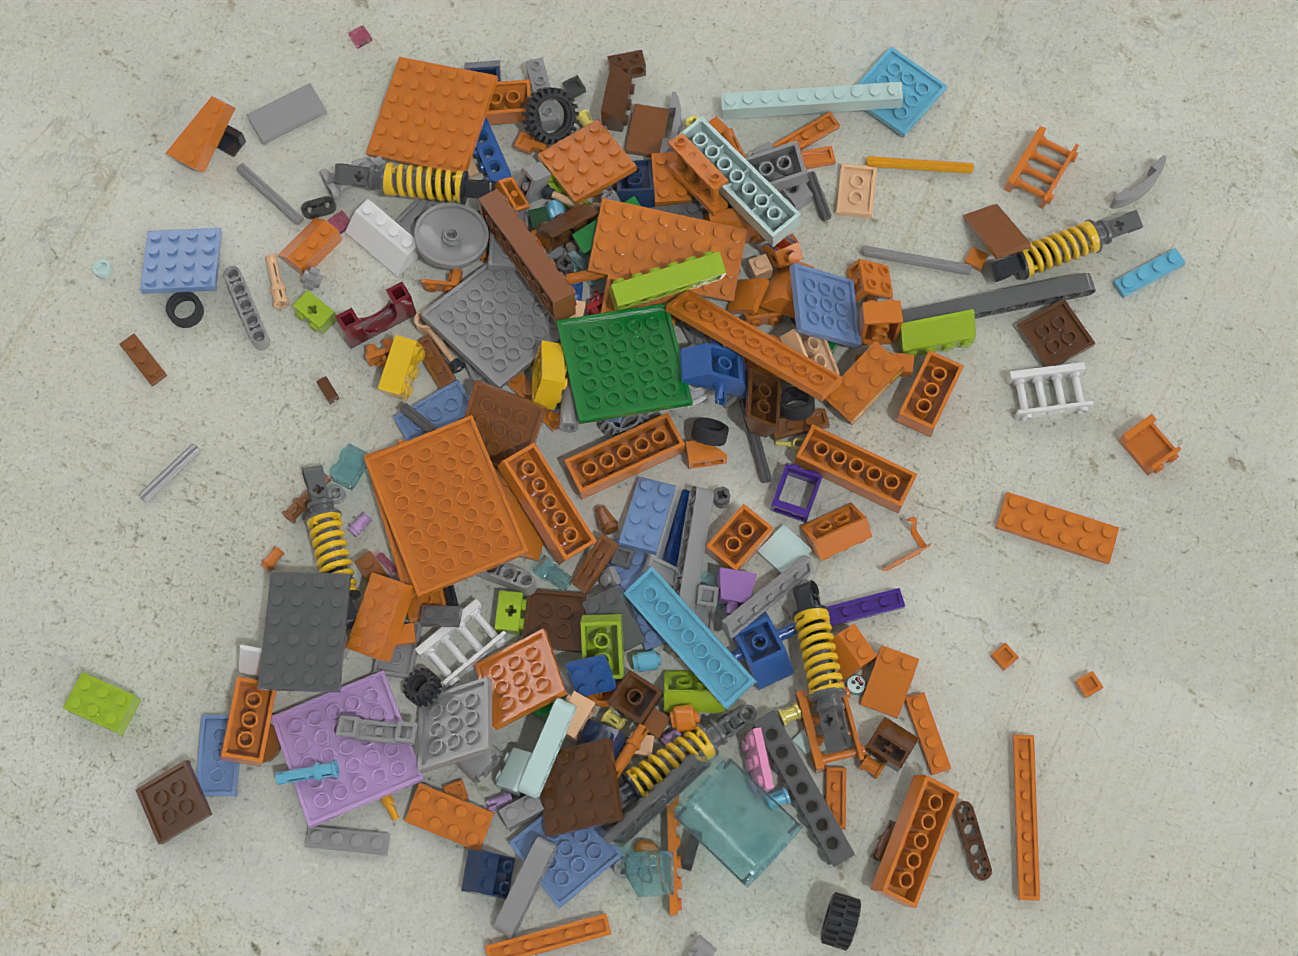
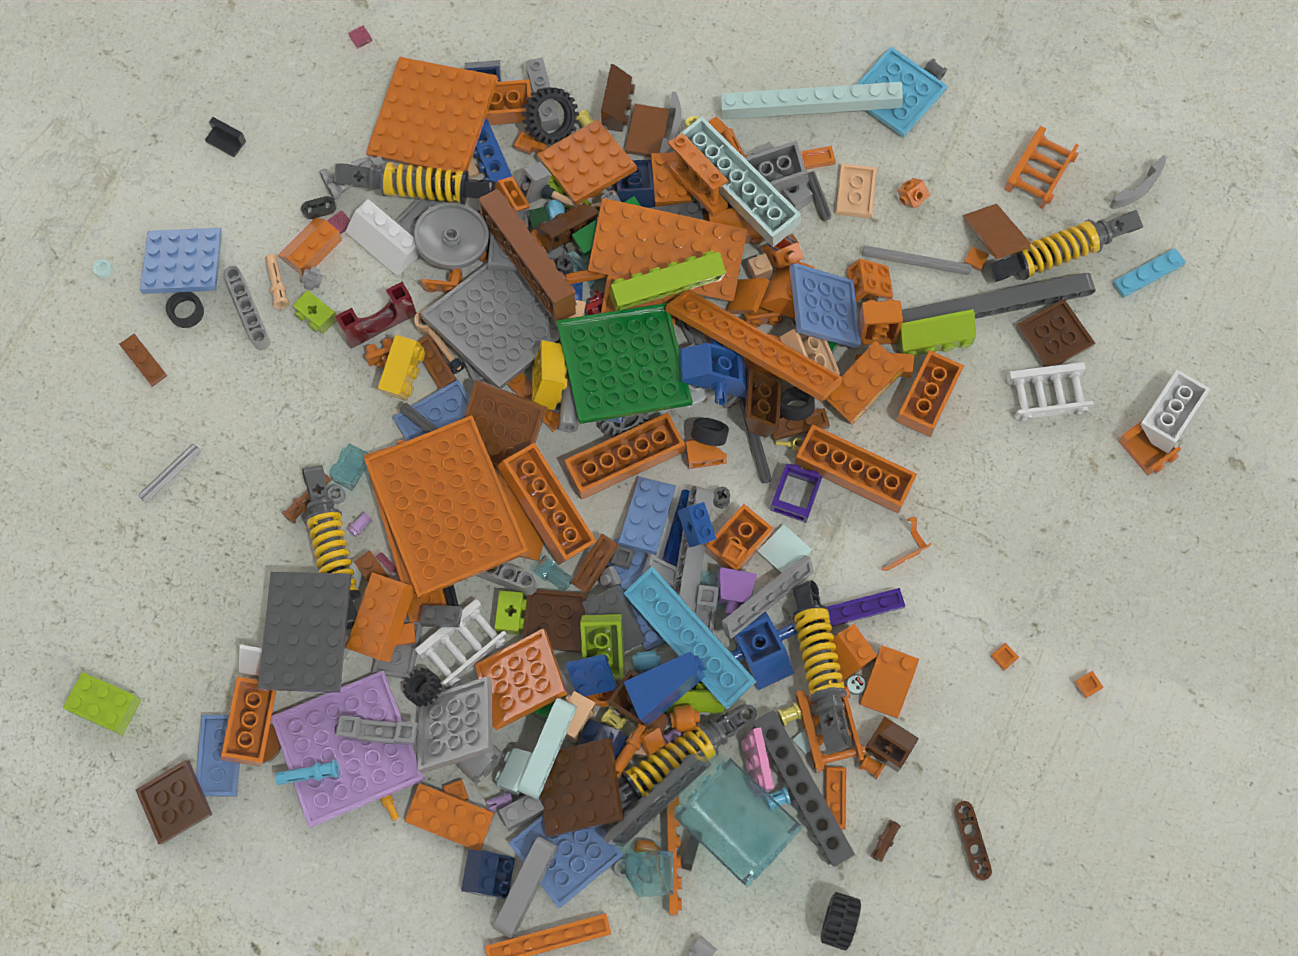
orange wedge [166,96,236,173] -> none
light grey axle [237,163,304,225] -> none
light grey tile [247,83,327,144] -> none
orange pin [261,546,285,572] -> none
light grey plate [305,827,391,856] -> none
reddish brown piece [316,376,340,404] -> none
pearl dark grey plate [562,75,586,98] -> none
dark orange cone [595,505,619,535] -> none
reddish brown brick [607,49,646,79] -> none
orange plate [773,112,840,150] -> none
orange slope [800,503,872,561] -> none
light orange axle [866,156,974,174] -> none
orange brick [870,775,959,908] -> none
orange plate [905,692,952,776] -> none
orange plate [995,492,1119,565] -> none
orange plate [1012,734,1040,901] -> none
none -> blue slope [624,651,706,725]
none -> orange tile [640,726,665,755]
none -> blue brick [677,502,716,548]
none -> orange tile [720,539,747,567]
none -> orange brick [897,178,930,208]
none -> dark grey bush [924,58,948,80]
none -> white slope [1140,369,1211,454]

